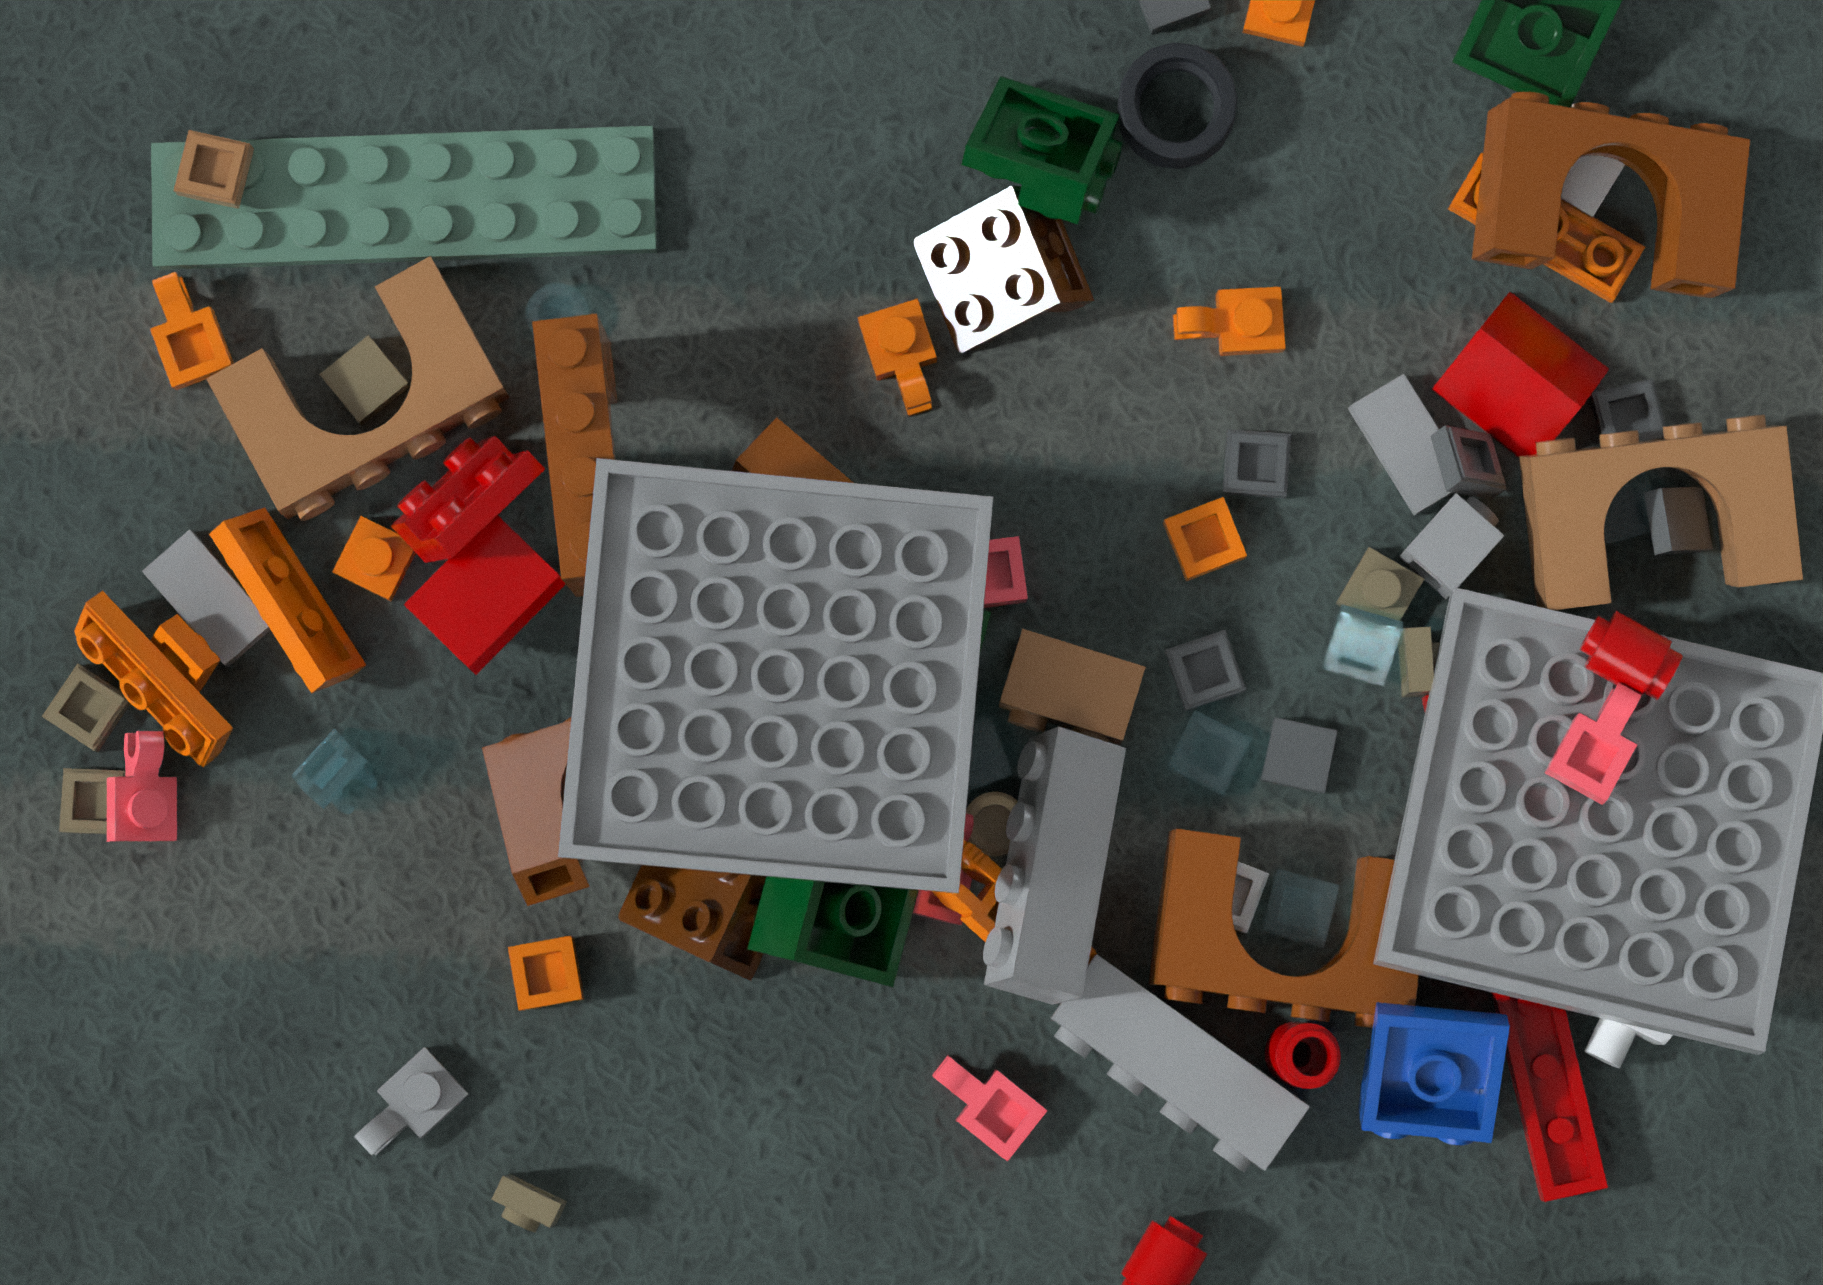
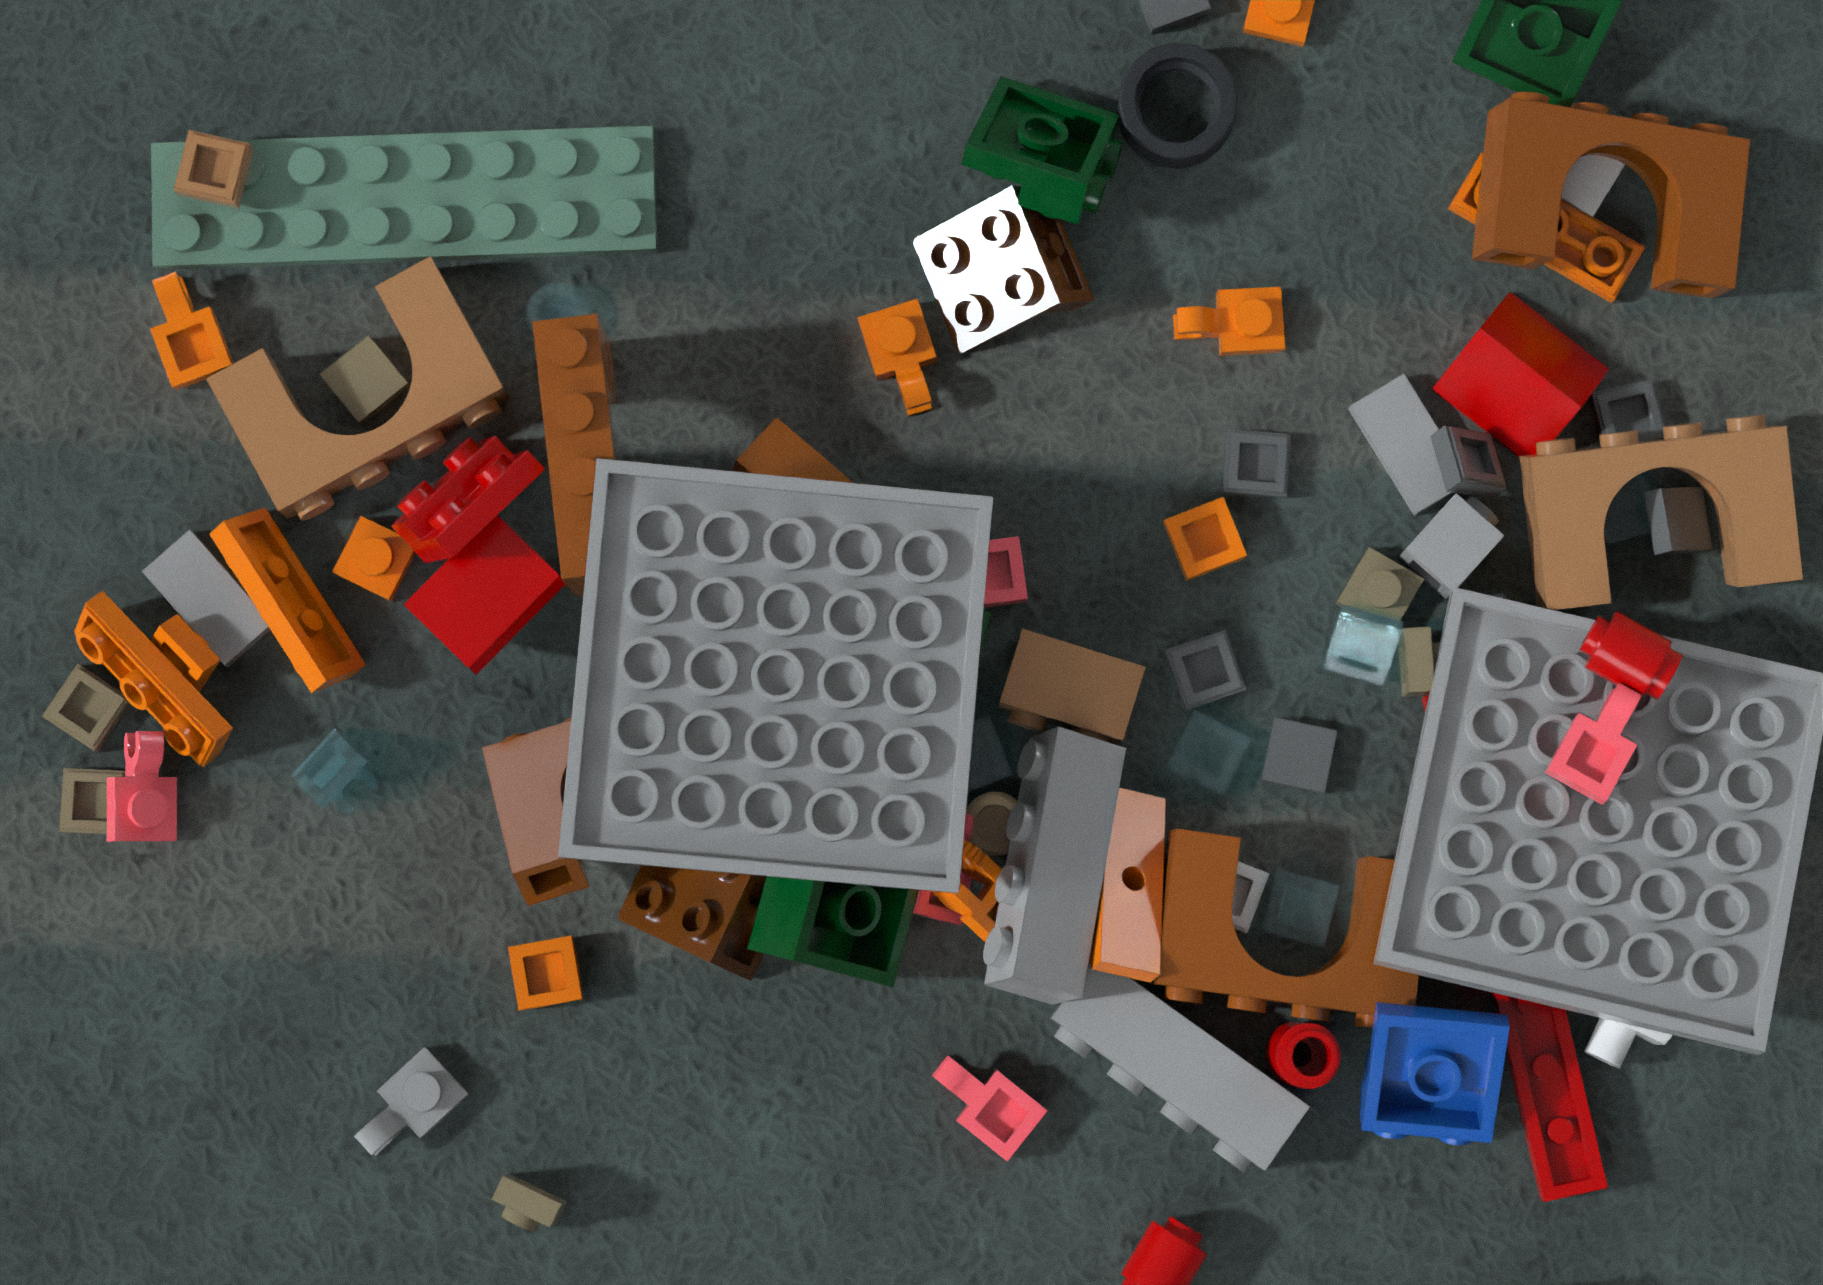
none -> tile [1091,787,1166,983]

